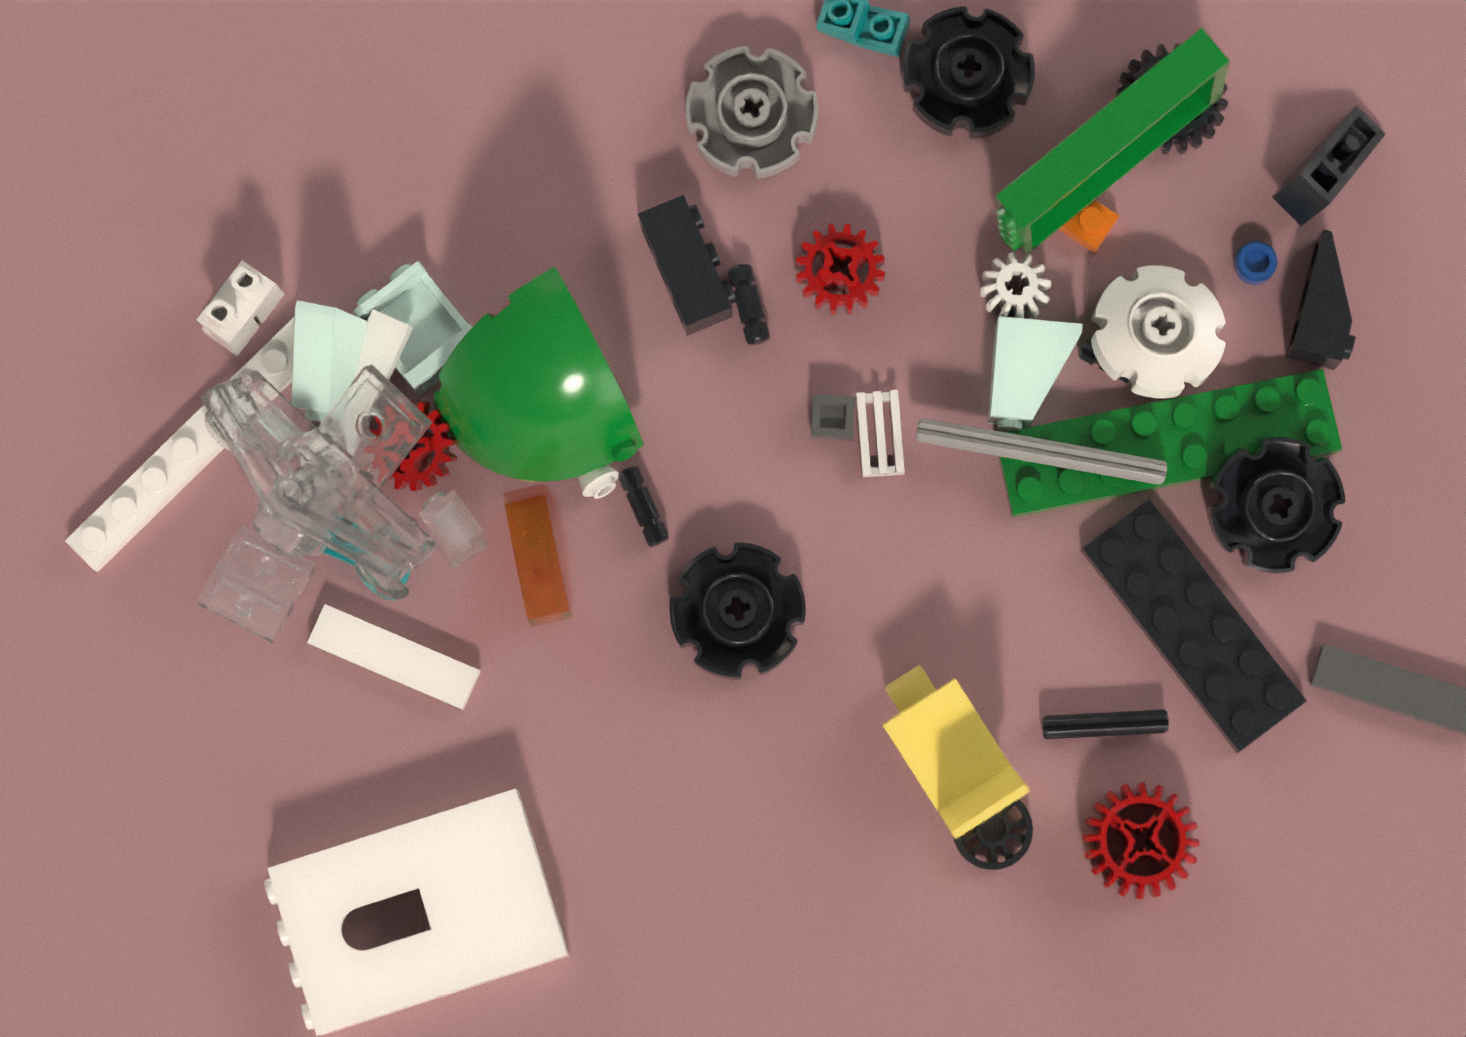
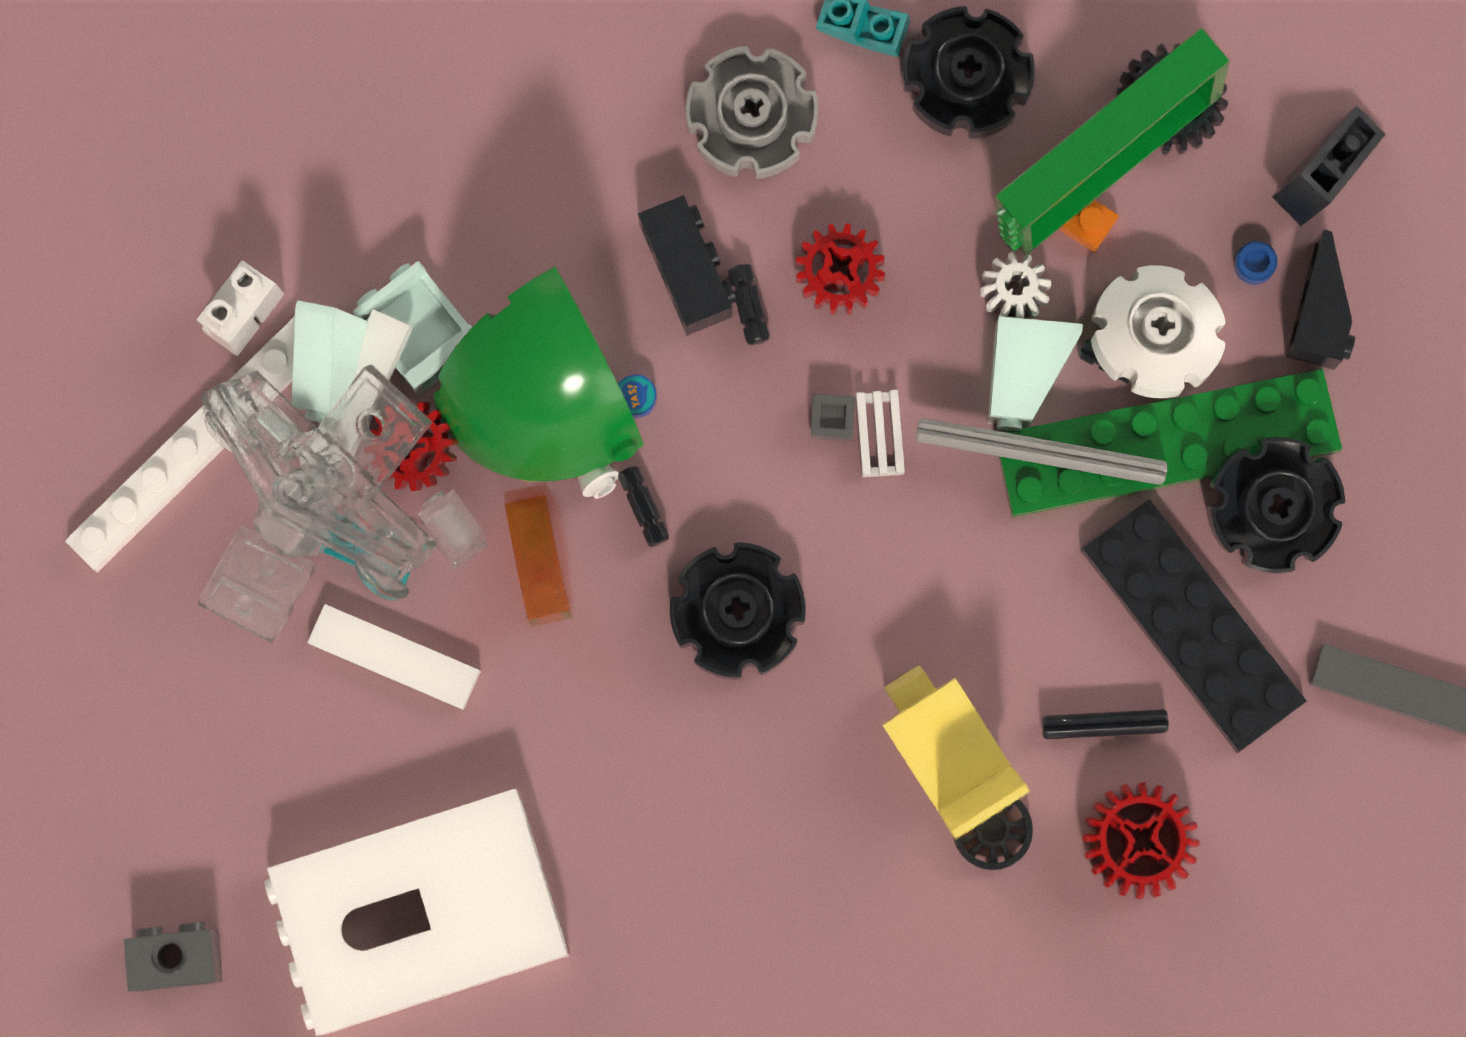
none -> dark grey brick [124,922,222,992]
none -> blue tile [618,374,657,418]

